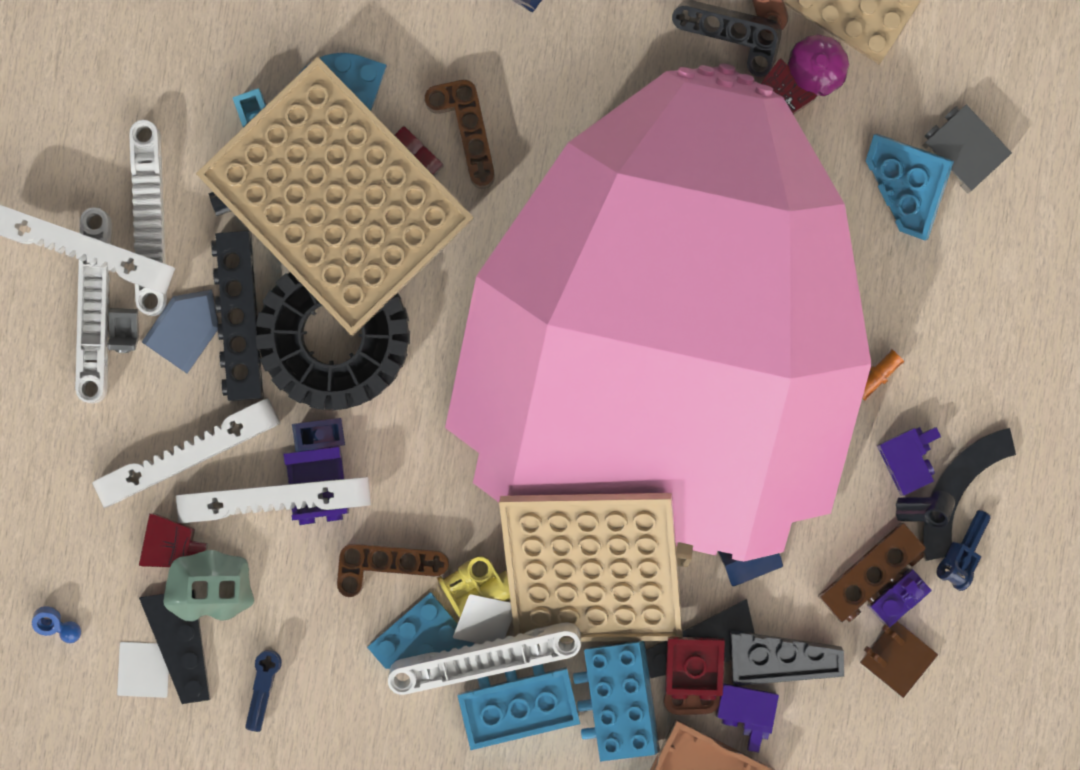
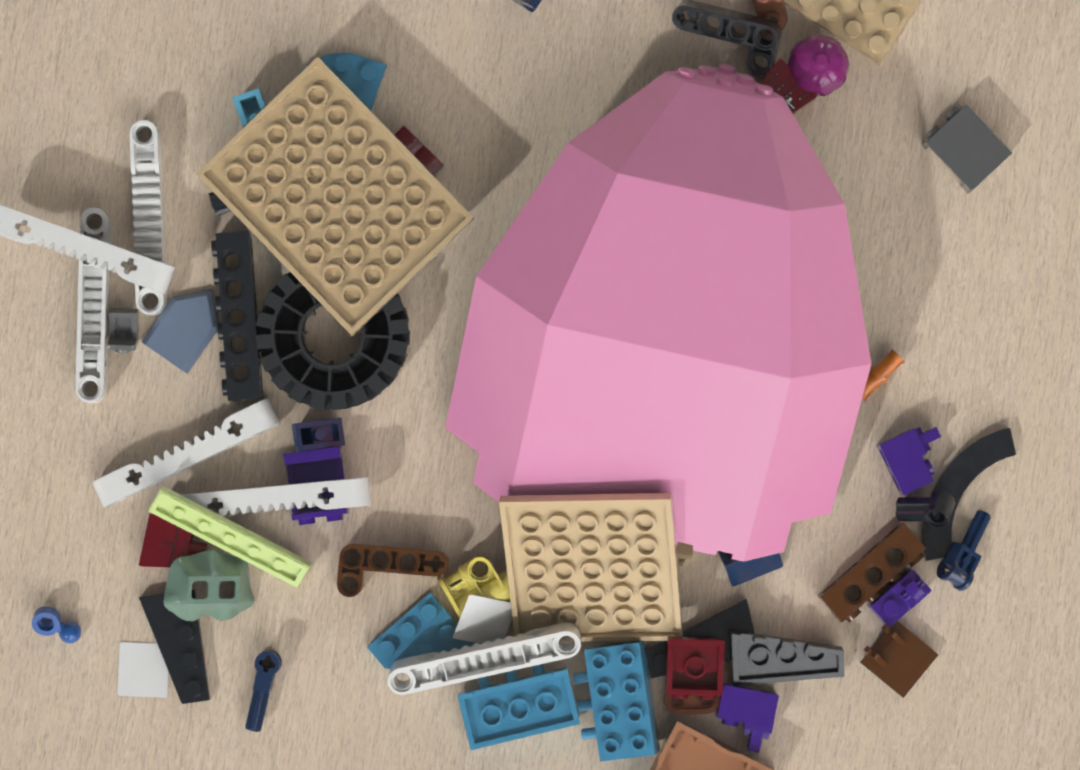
reddish brown beam [425,80,495,189] -> none
dark azure plate [865,134,954,241] -> none
none -> yellowish green tile [148,485,311,587]

